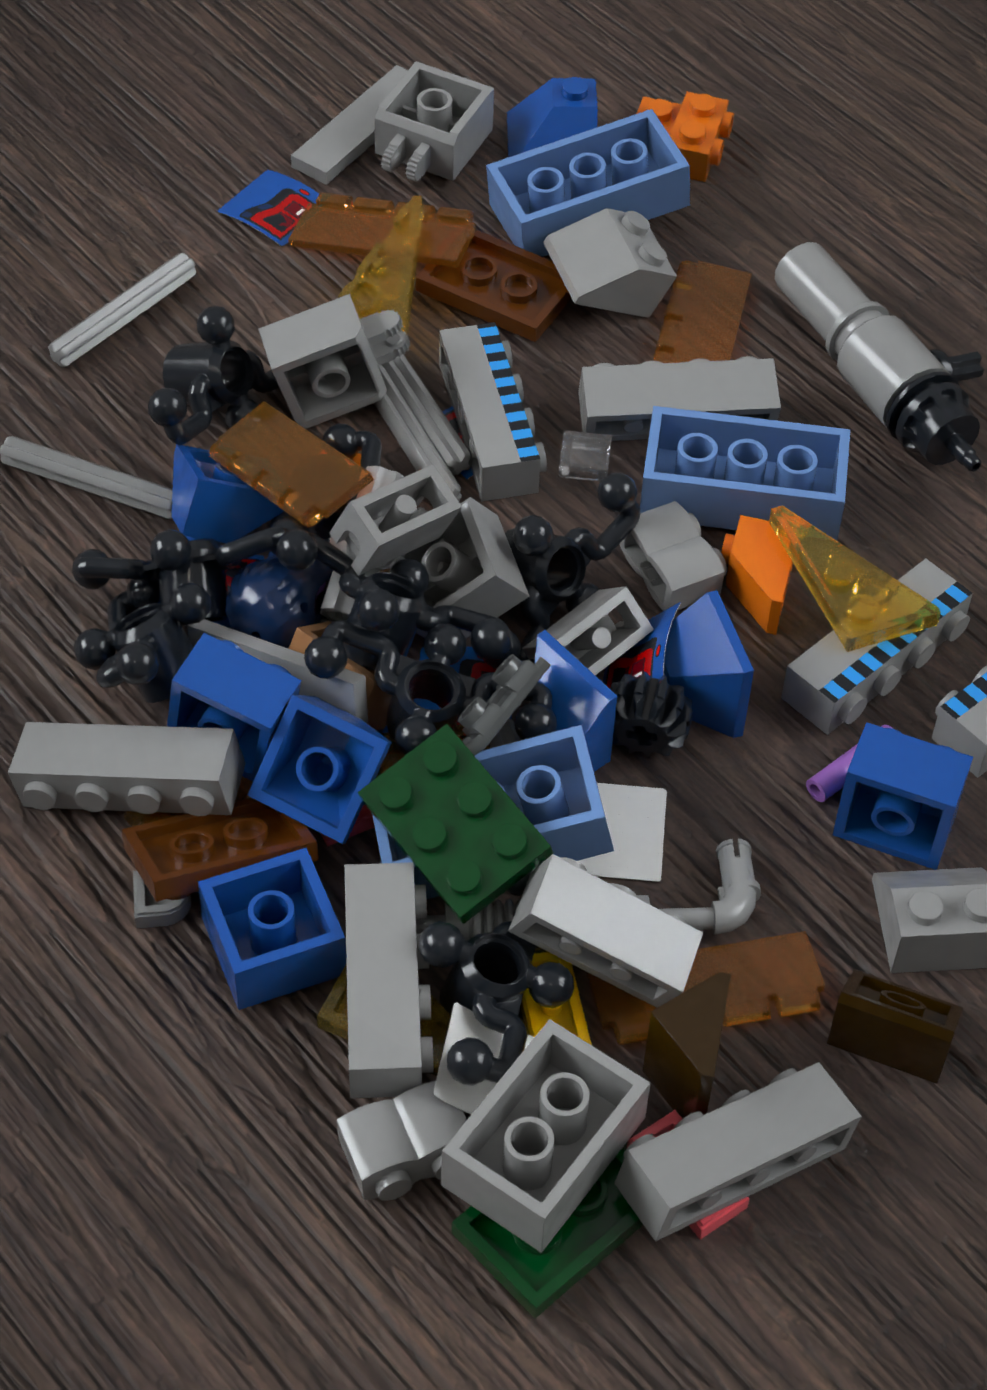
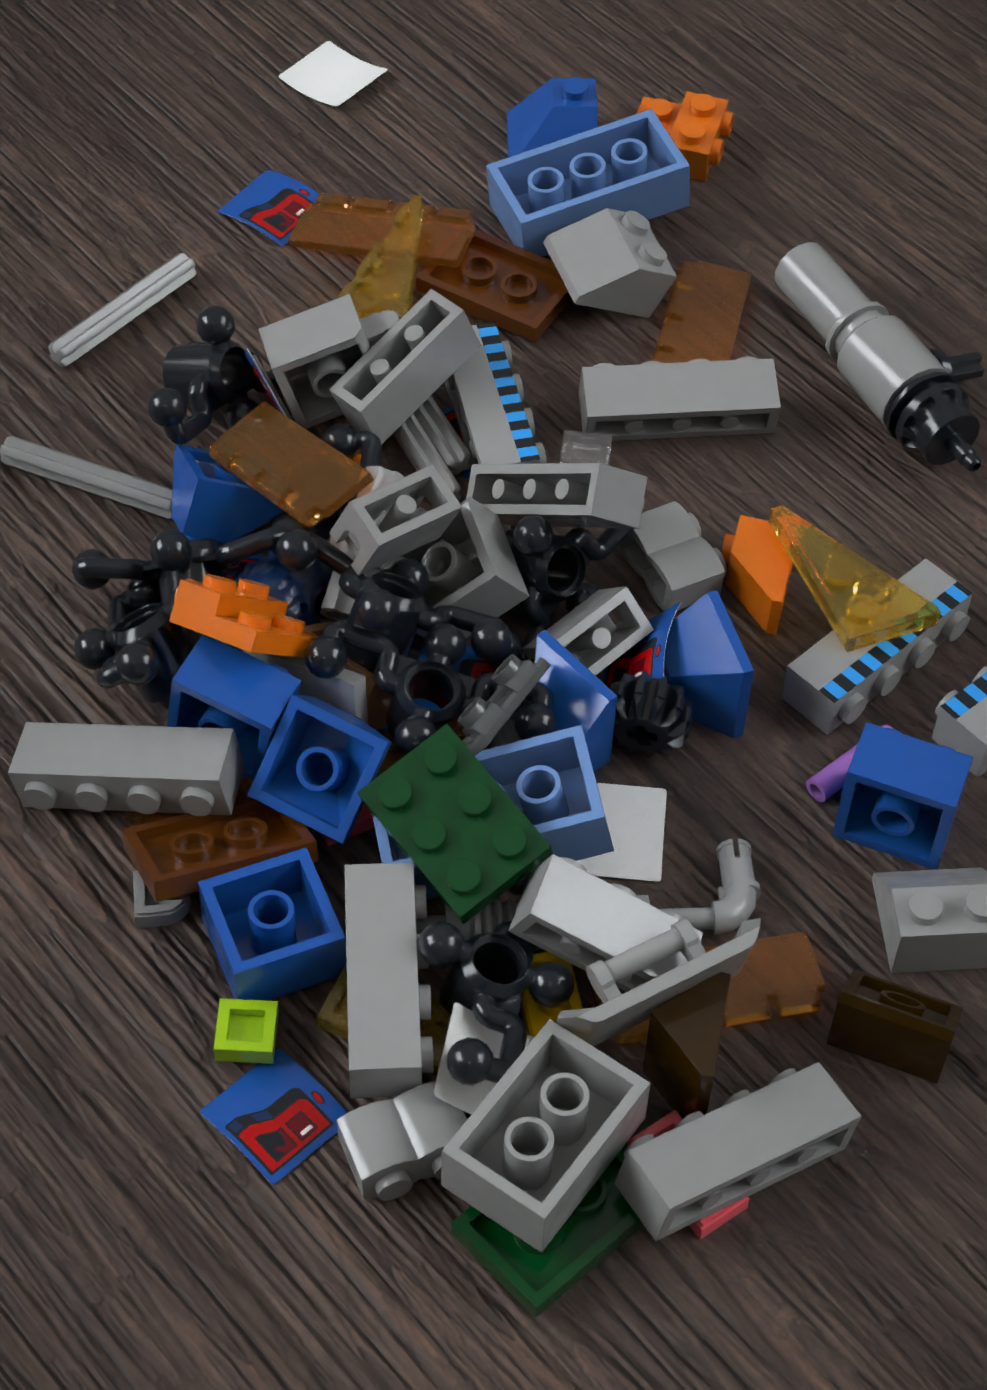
light grey tile [291,65,408,185] -> none
light grey hinge [374,61,494,181] -> none
medium blue brick [640,406,850,542] -> none
none -> orange plate [169,574,319,658]
none -> sticker [200,1049,347,1184]
none -> lime plate [213,998,279,1064]
none -> sticker [245,349,298,432]
none -> white sticker [279,41,388,106]
none -> light grey brick [329,289,481,445]
none -> light grey brick [466,463,648,529]
none -> light grey piece [556,918,761,1047]

